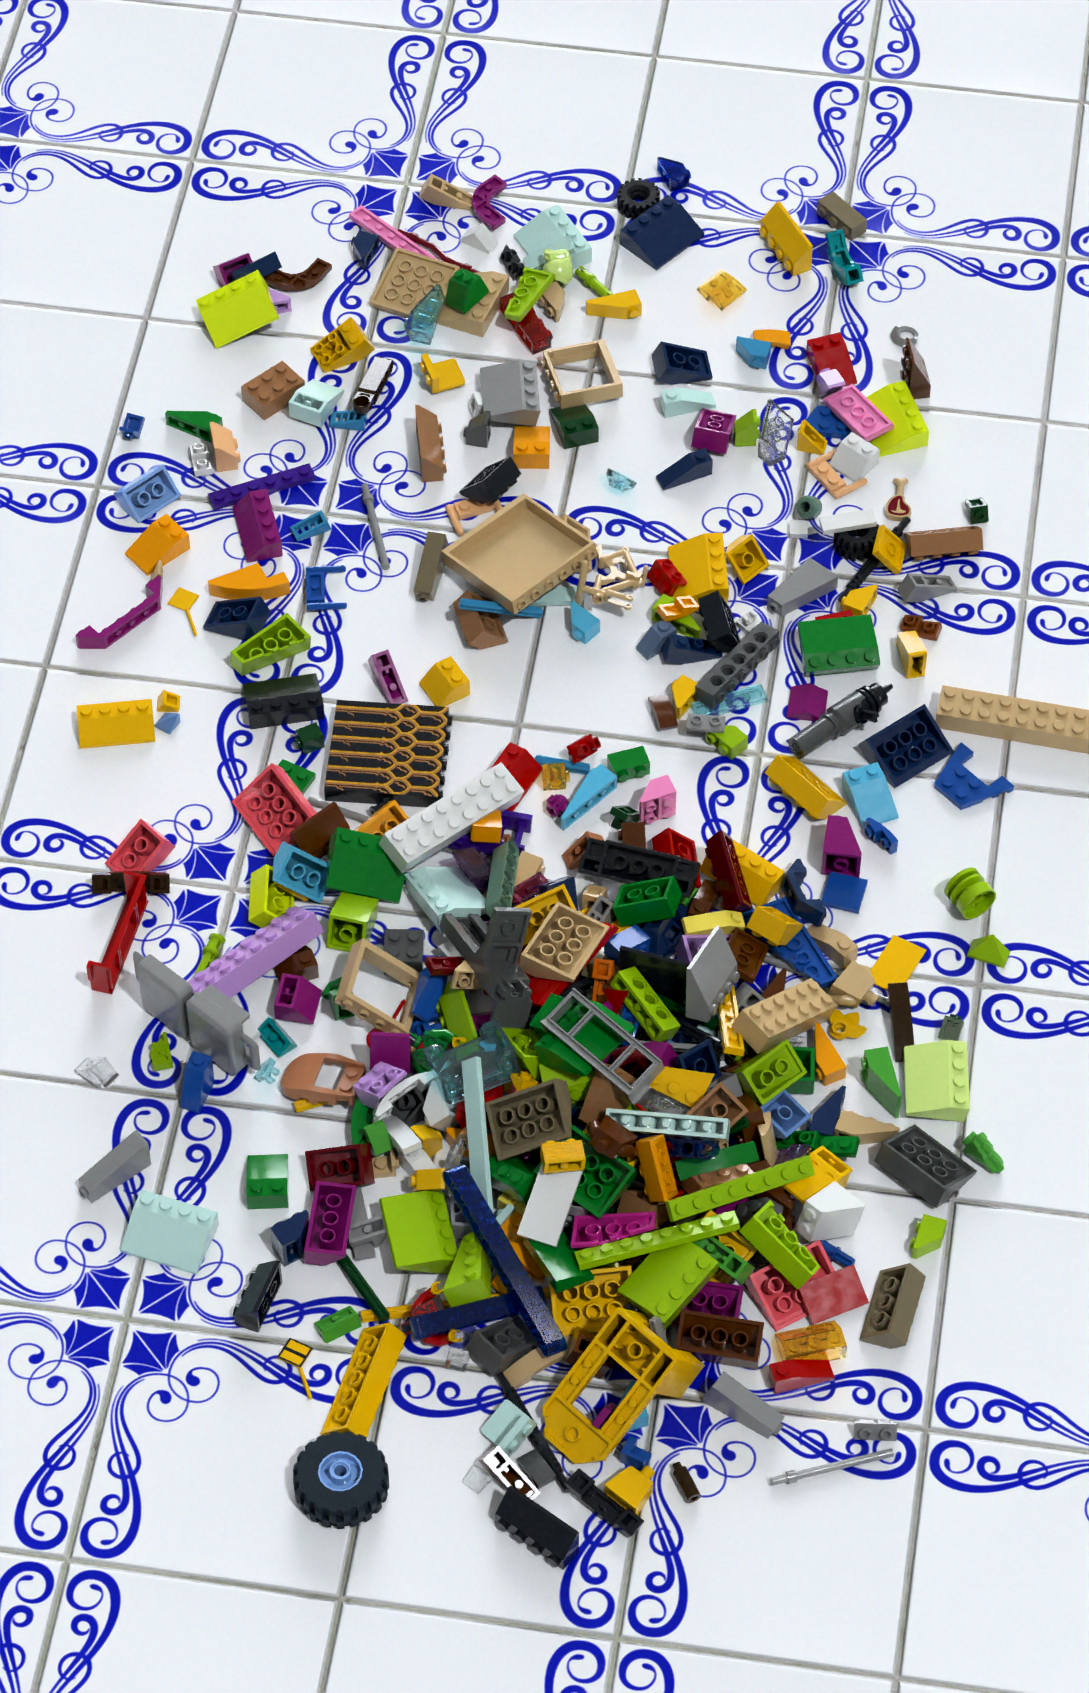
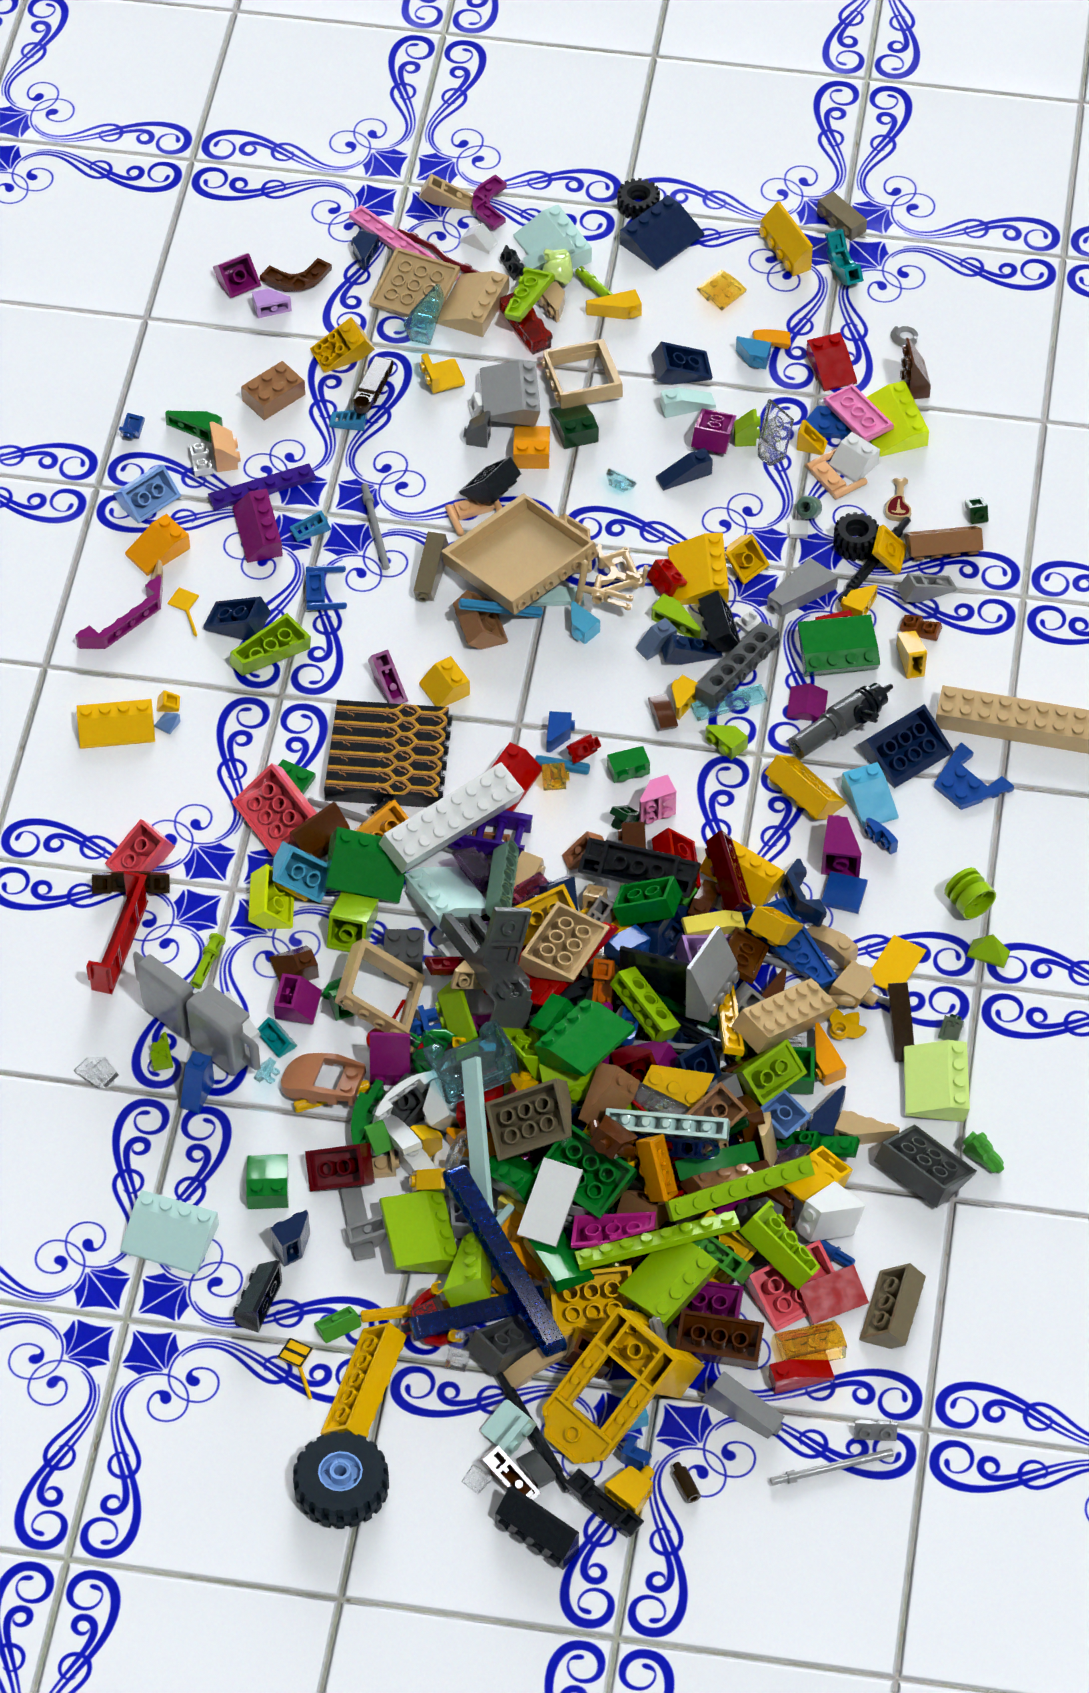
light grey slope [78,1130,151,1203] -> none
lavender brick [187,906,324,998] -> none
neon yellow slope [196,270,279,349] -> none
light orange slope [208,563,290,600] -> none
dark blue slope [228,251,282,282] -> none
black slope [243,673,325,729] -> none
light aqua slope [288,379,345,428] -> none
dark green brick [294,722,325,755] -> none
magenta slope [304,1181,357,1266] -> none
dark green axle [337,1253,390,1322] -> none
lavender slope [353,1061,407,1109] -> none
blue slope [411,967,448,1023] -> none
medium nougat slope [415,405,447,482] -> none
green slope [445,268,490,314] -> none
light orange slope [470,810,502,843] -> none
light grey piece [540,987,665,1106] -> none
yellow brick [540,1139,586,1174] -> none
magenta gear [546,794,569,818] -> none
medium azure slope [561,764,617,831] -> none
magenta tile [592,1402,618,1429] -> none
red piece [603,989,629,1014] -> none
light orange slope [656,596,700,621] -> none
clear blue slope [657,157,691,192] -> none
light grey bracket [686,713,726,735] -> none
lavender slope [816,368,846,397] -> none
white tile [819,509,877,535] -> none
bright green slope [859,1046,902,1118] -> none
lime slope [909,1214,947,1259] -> none
none -> blue slope [547,711,575,753]

